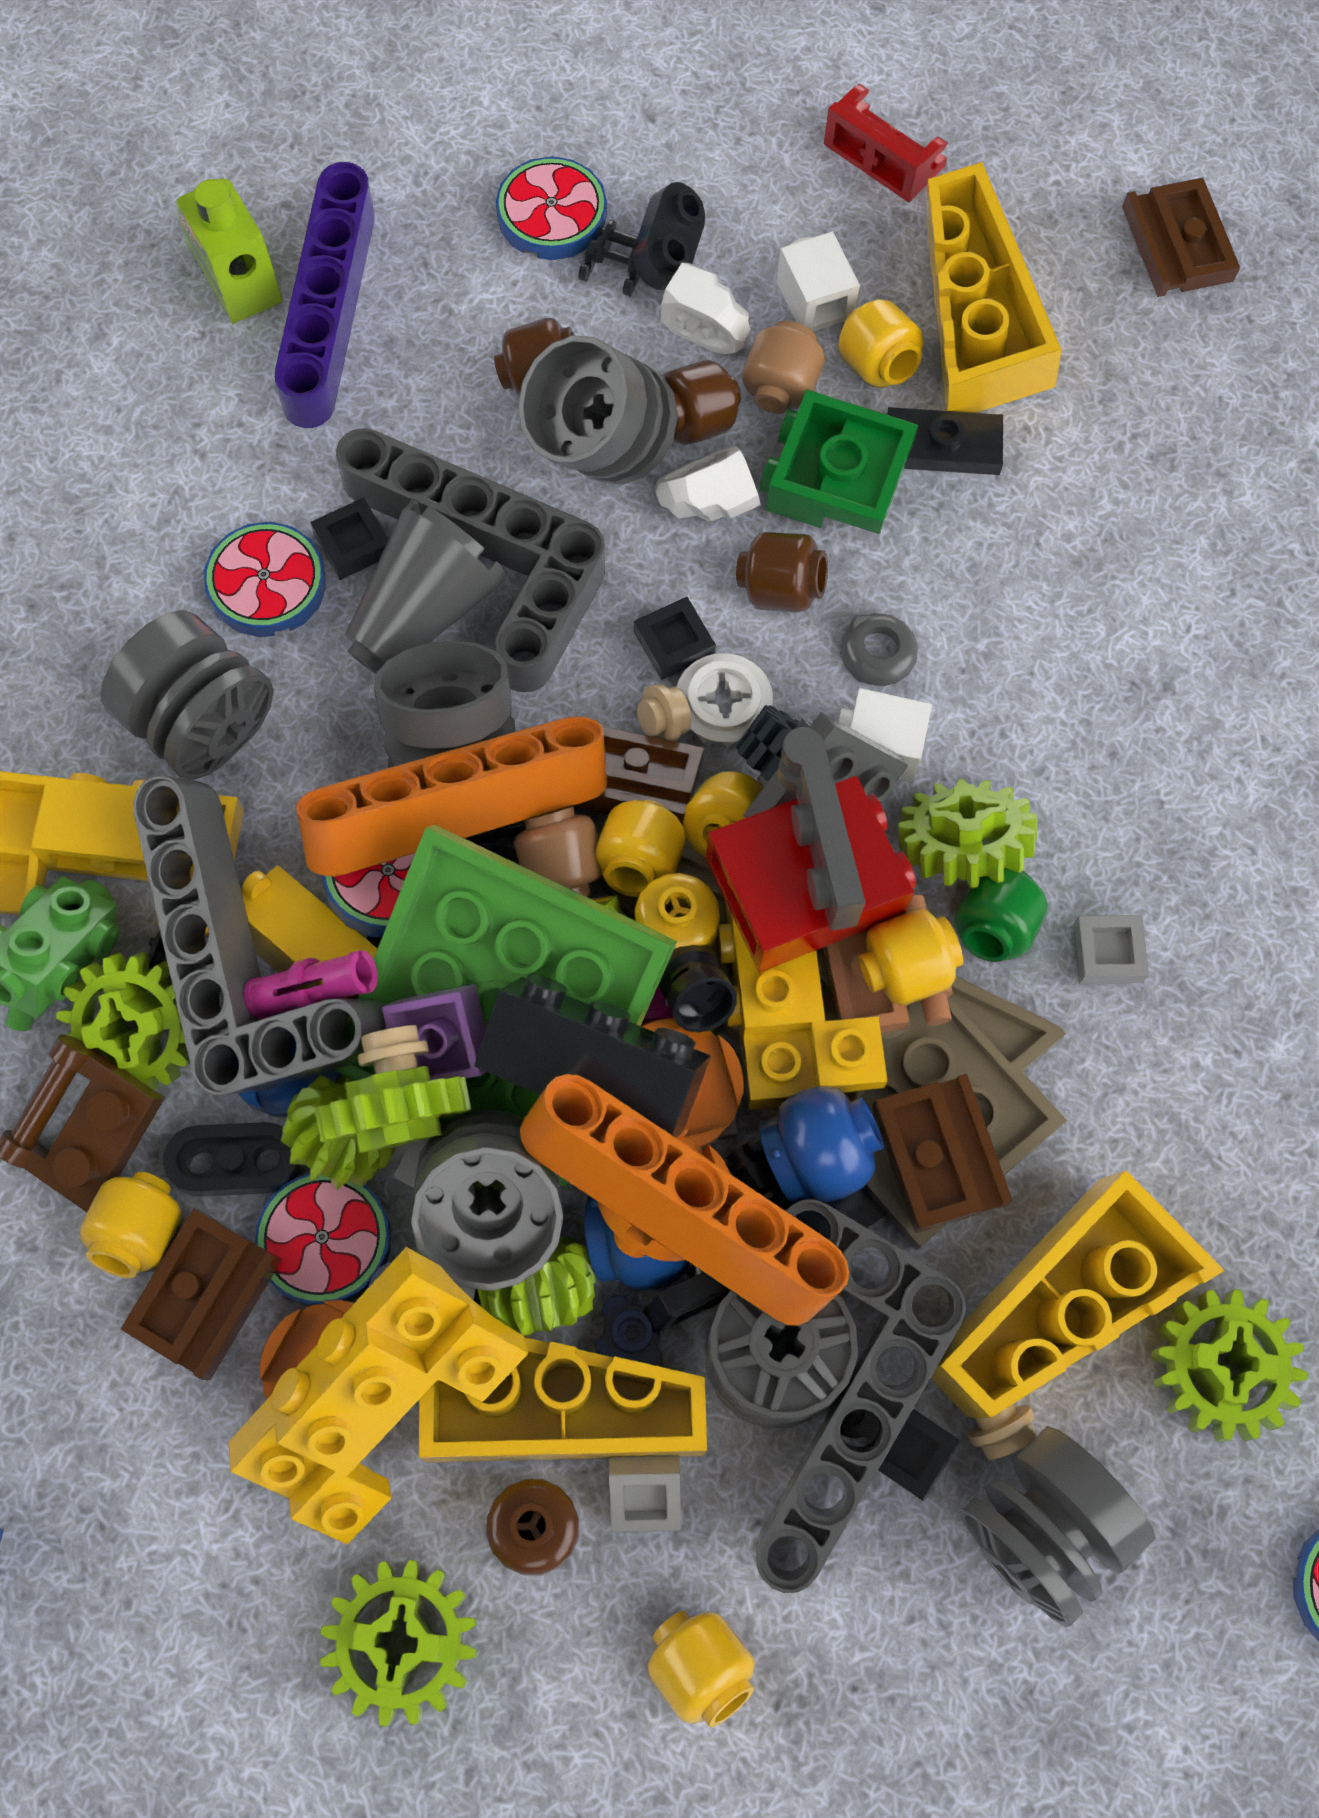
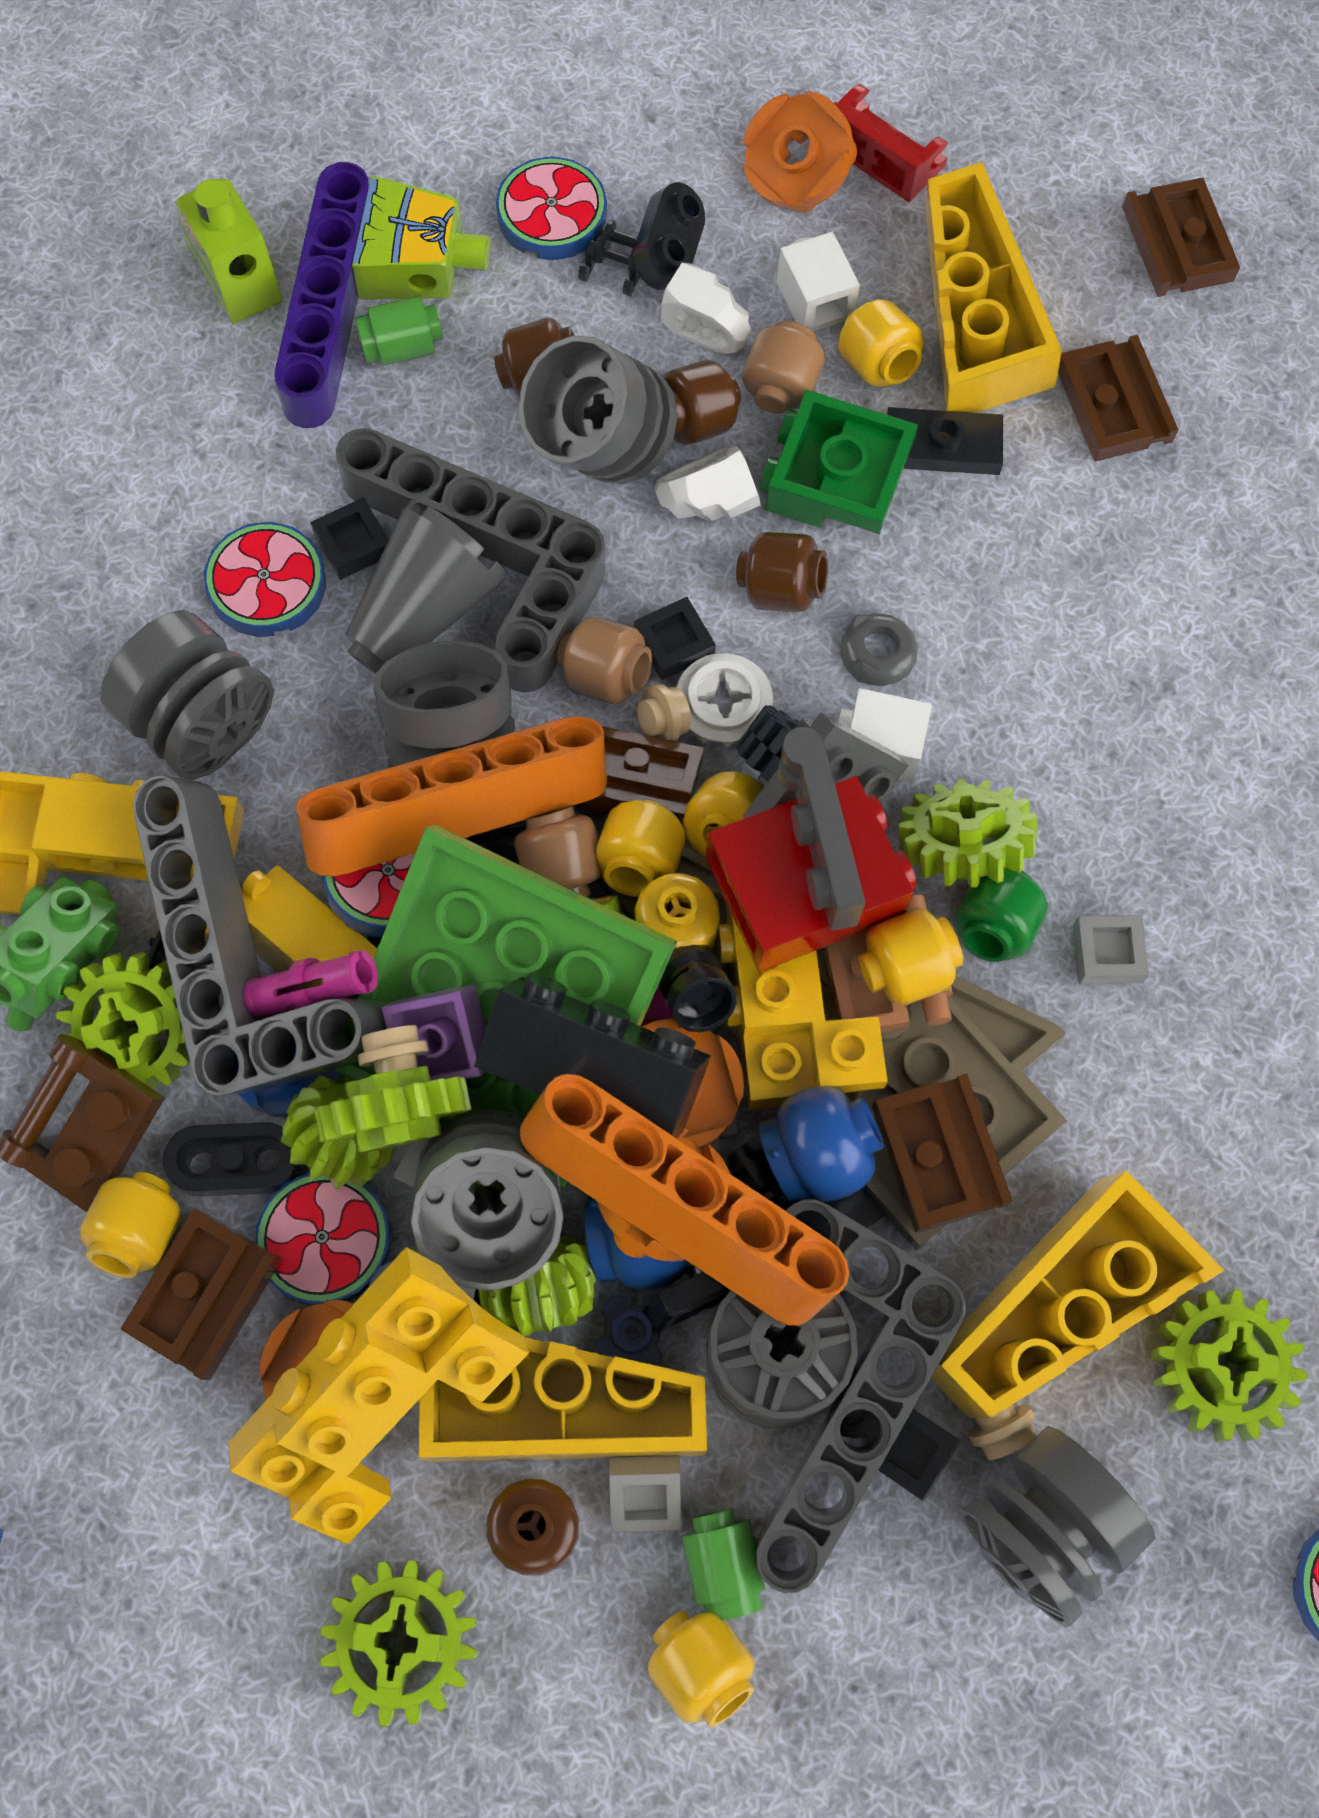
none -> lime torso [352,176,491,300]
none -> bright green brick [355,295,443,366]
none -> medium nougat head [557,617,652,704]
none -> bright green brick [681,1508,766,1621]
none -> orange plate [743,91,857,213]
none -> reddish brown plate [1058,334,1179,462]

